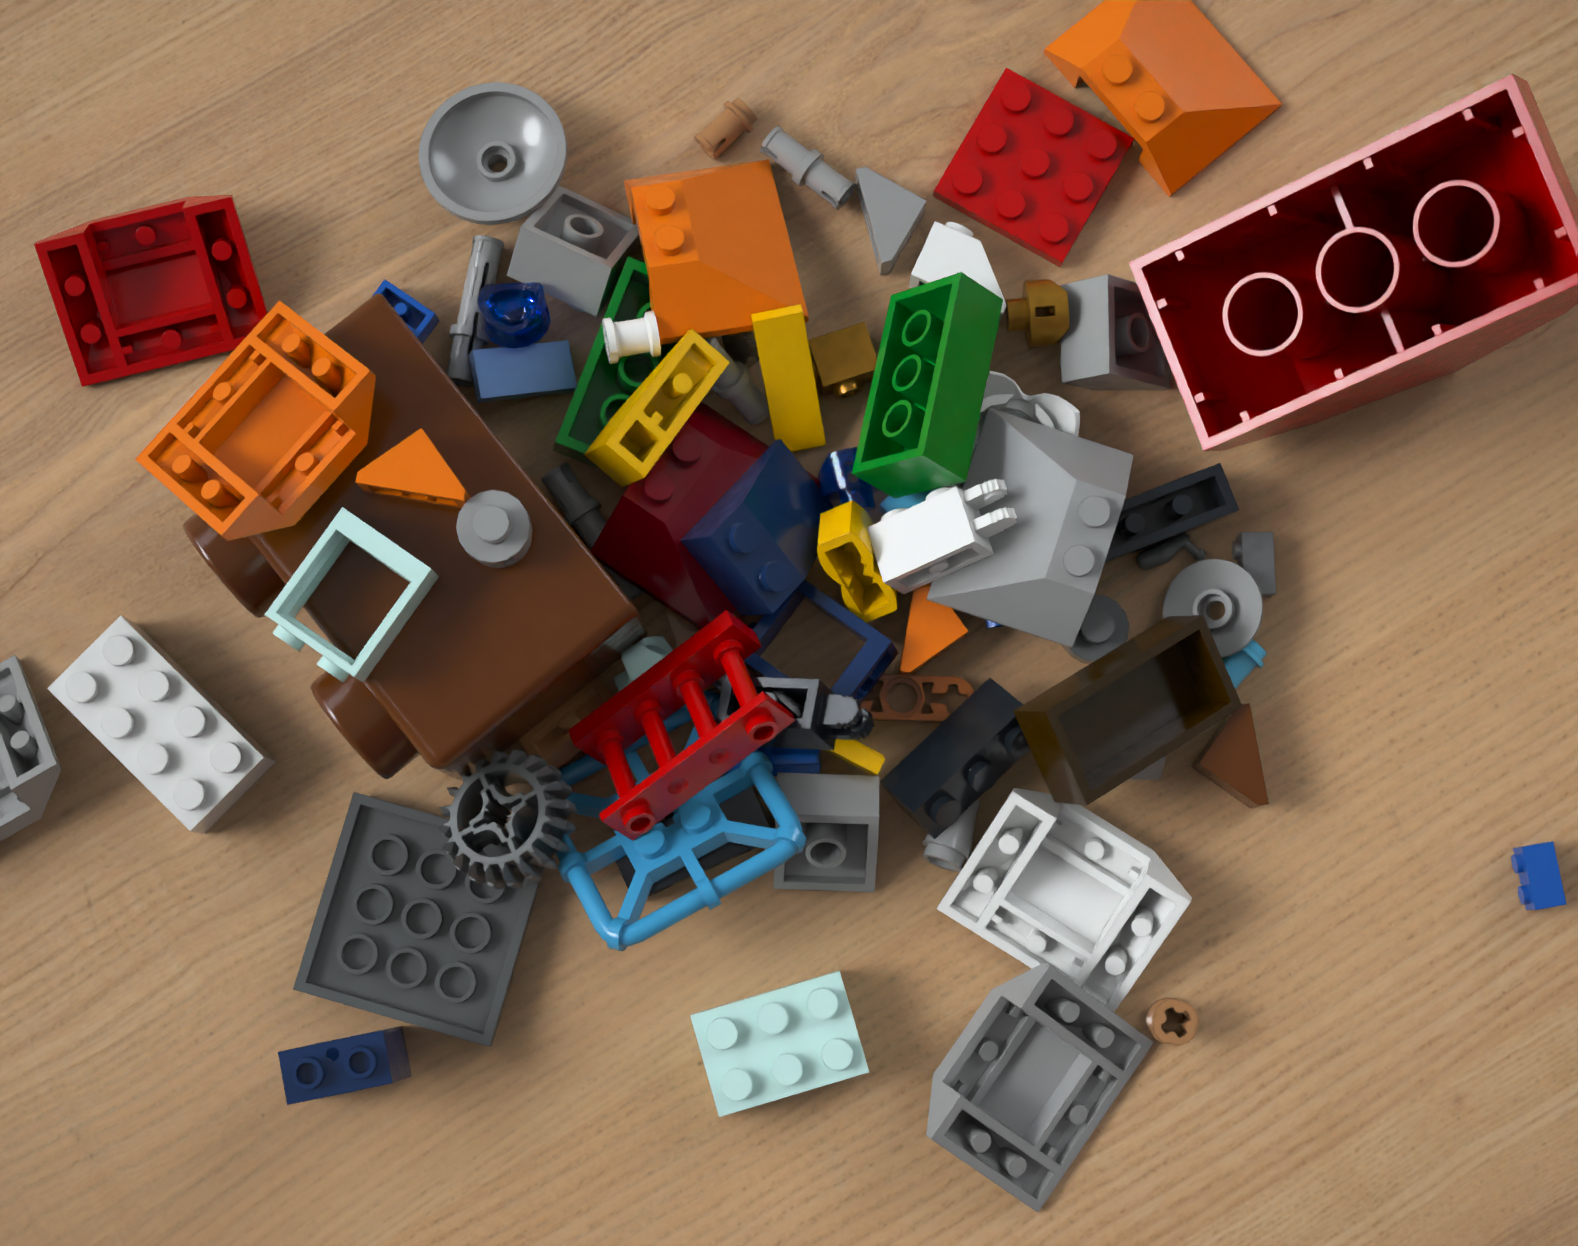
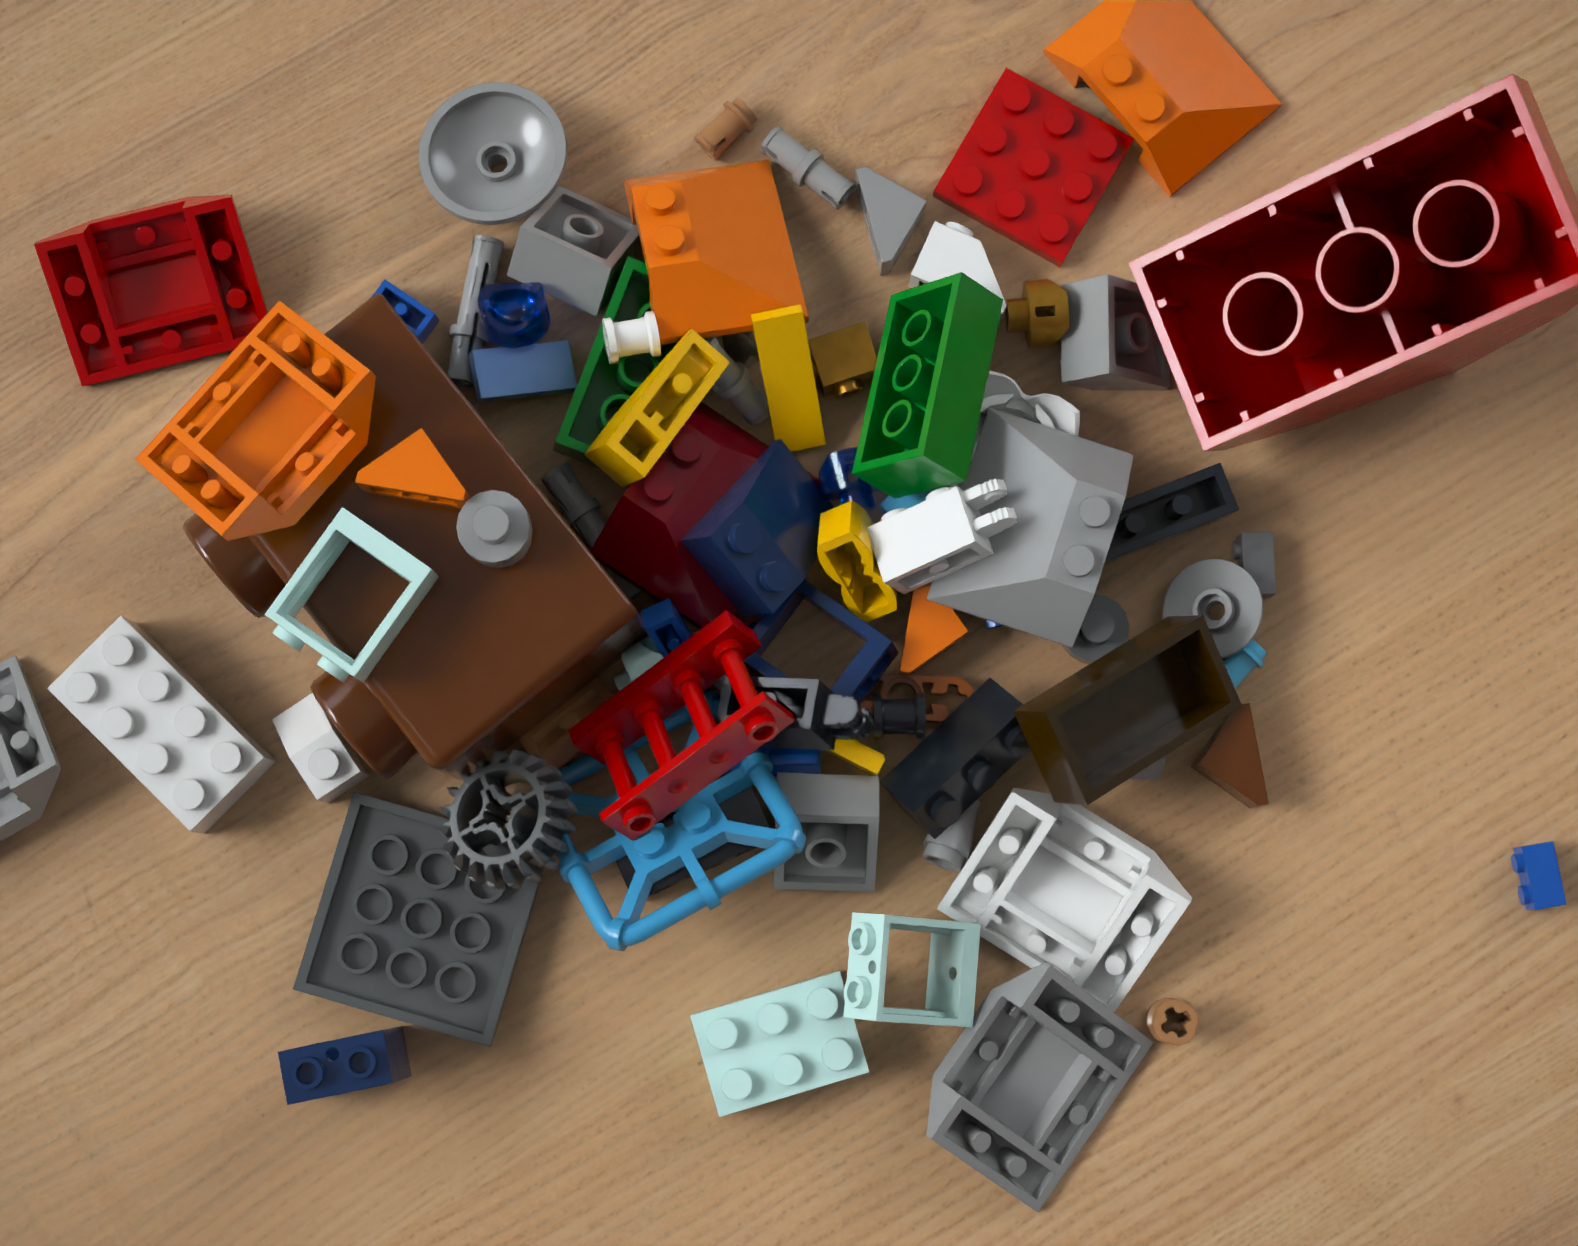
dark grey piece [1136,534,1207,571] -> none
none -> white slope [272,693,370,803]
none -> blue piece [641,598,693,657]
none -> light aqua window [844,912,981,1028]
none -> black bush [872,693,926,740]

